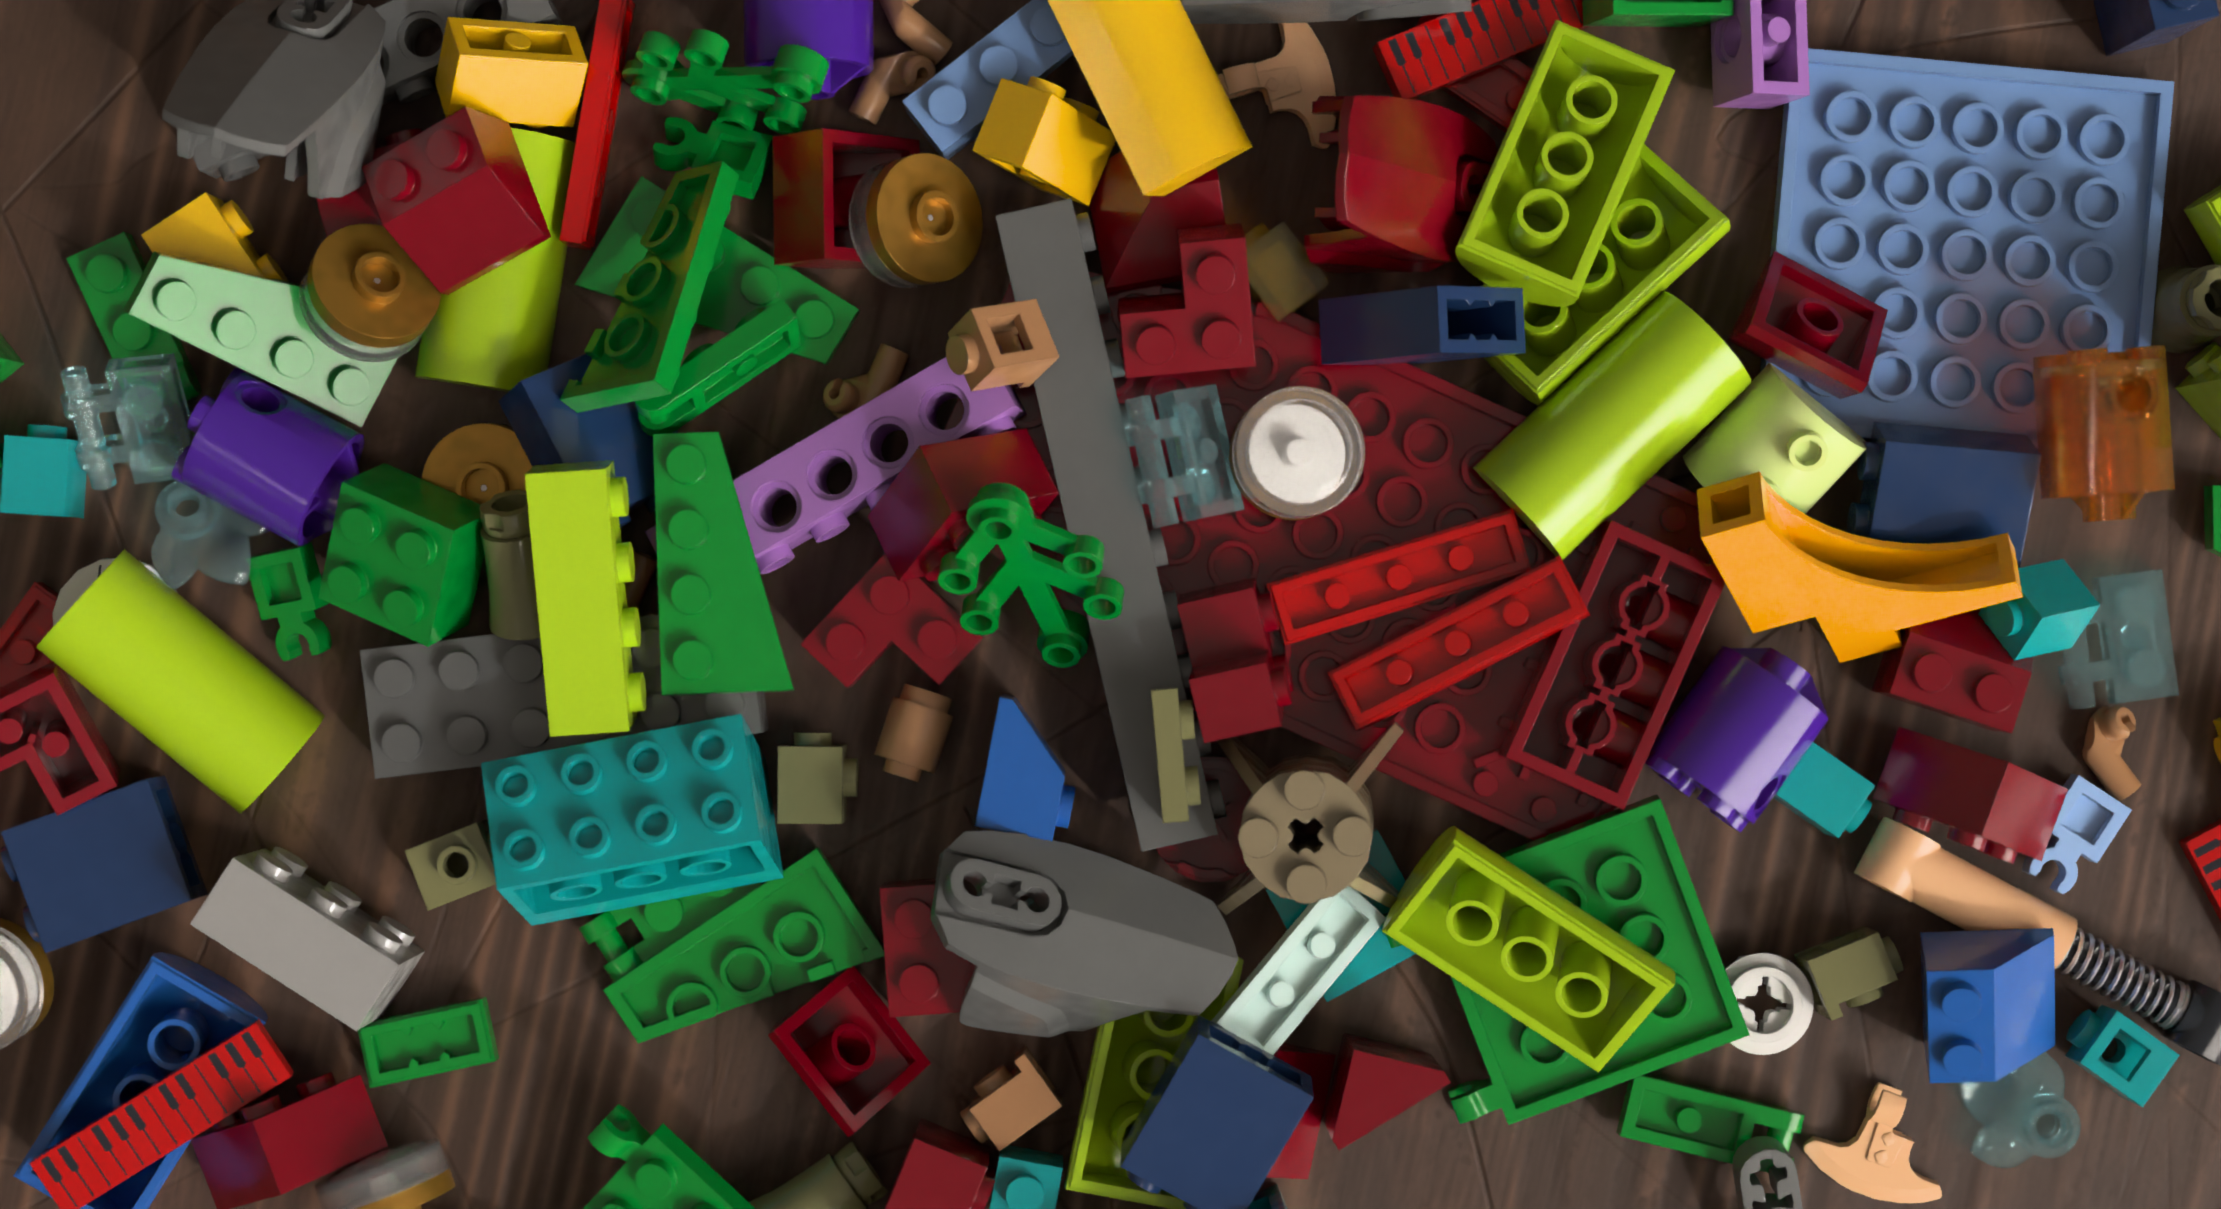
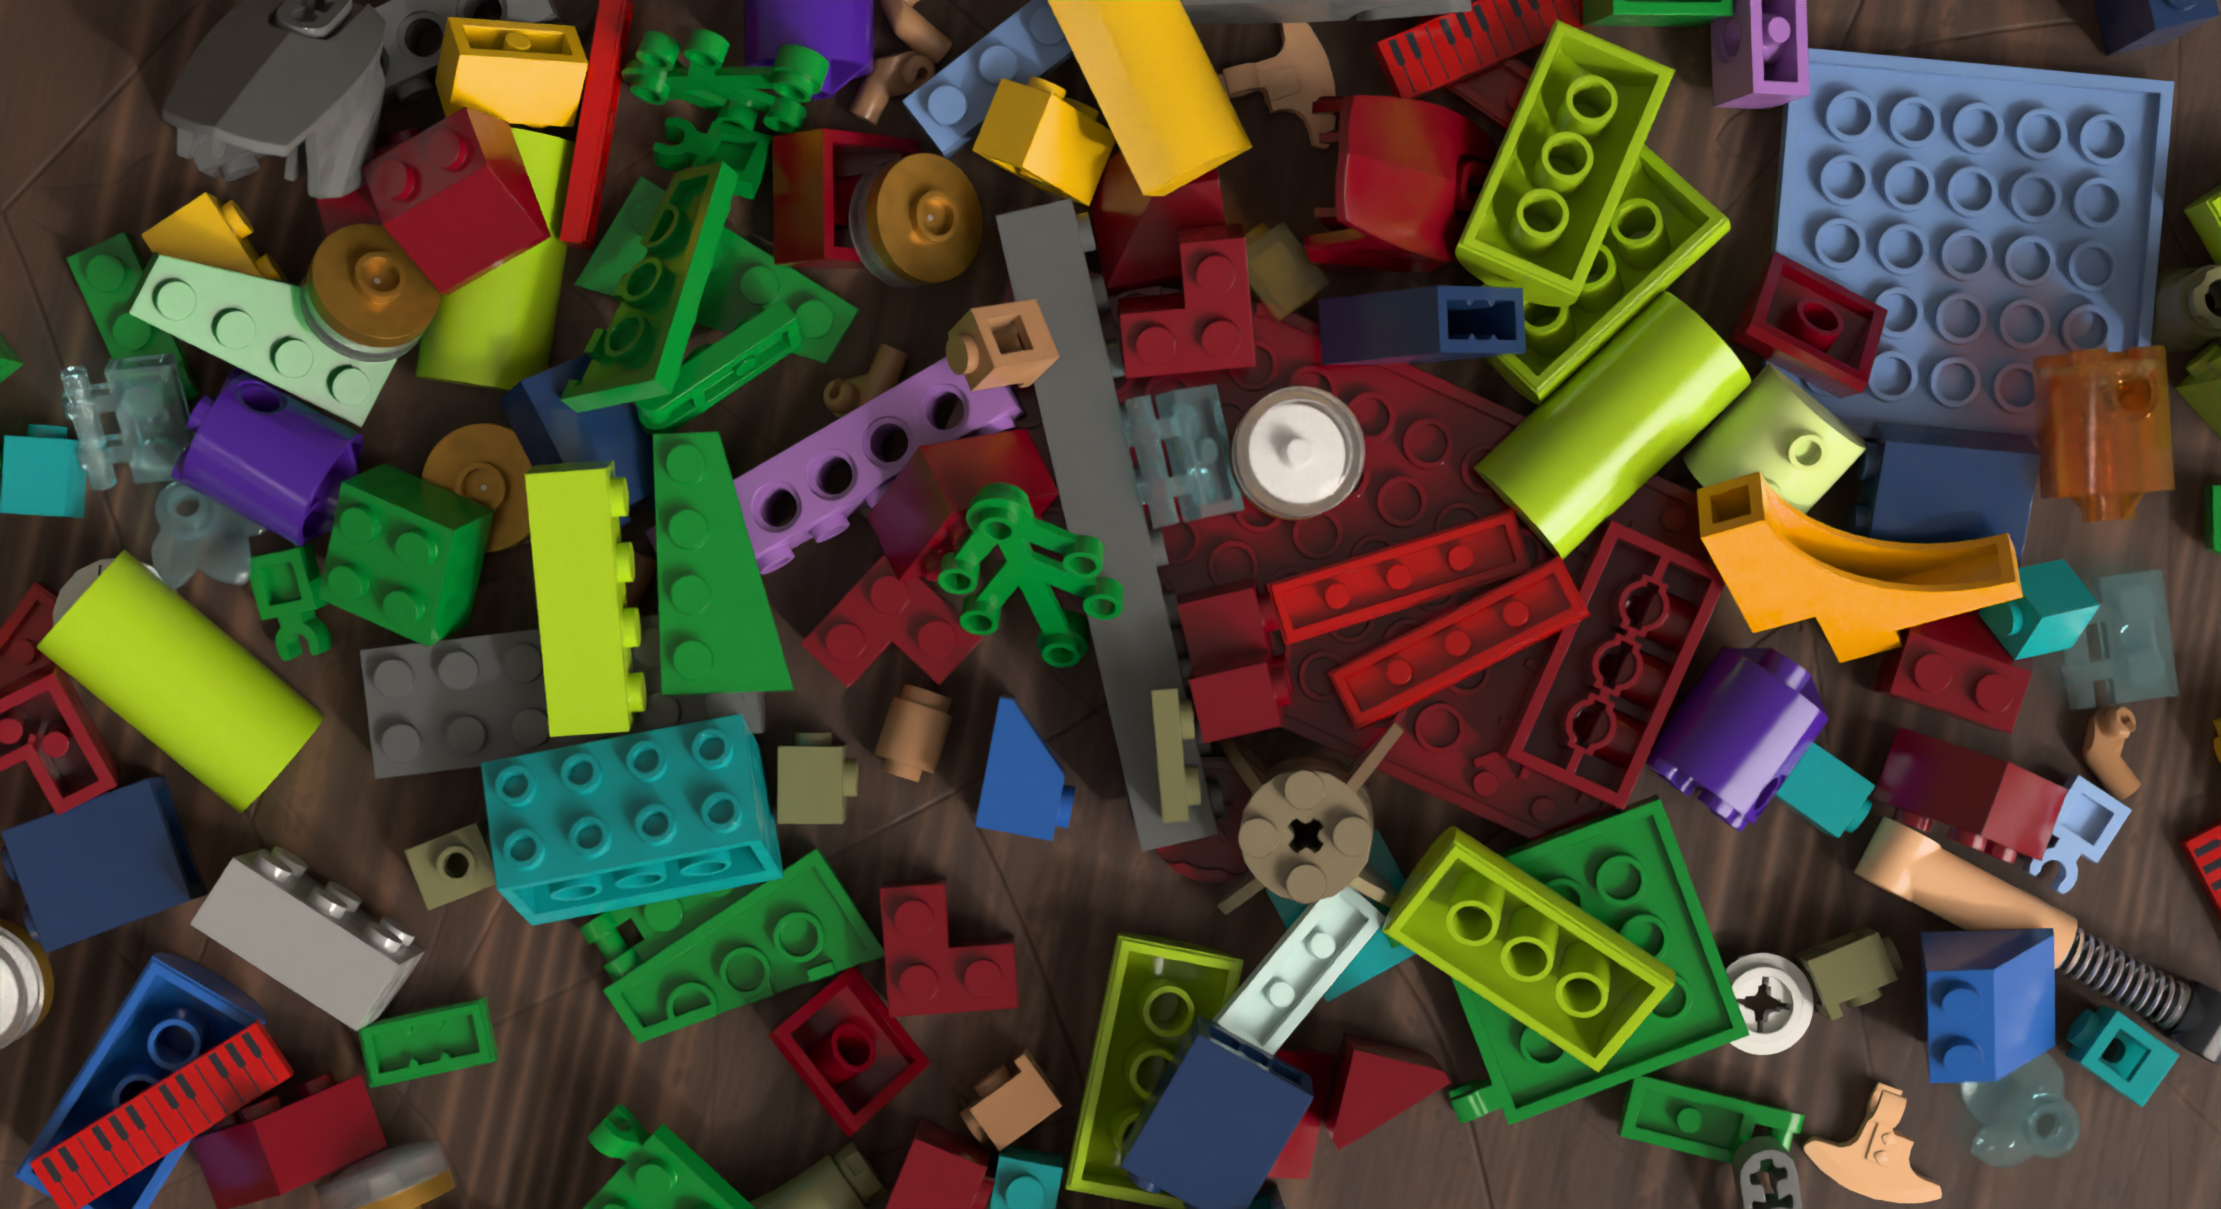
olive plant [479,489,540,640] -> none
dark grey piece [930,831,1238,1037] -> none

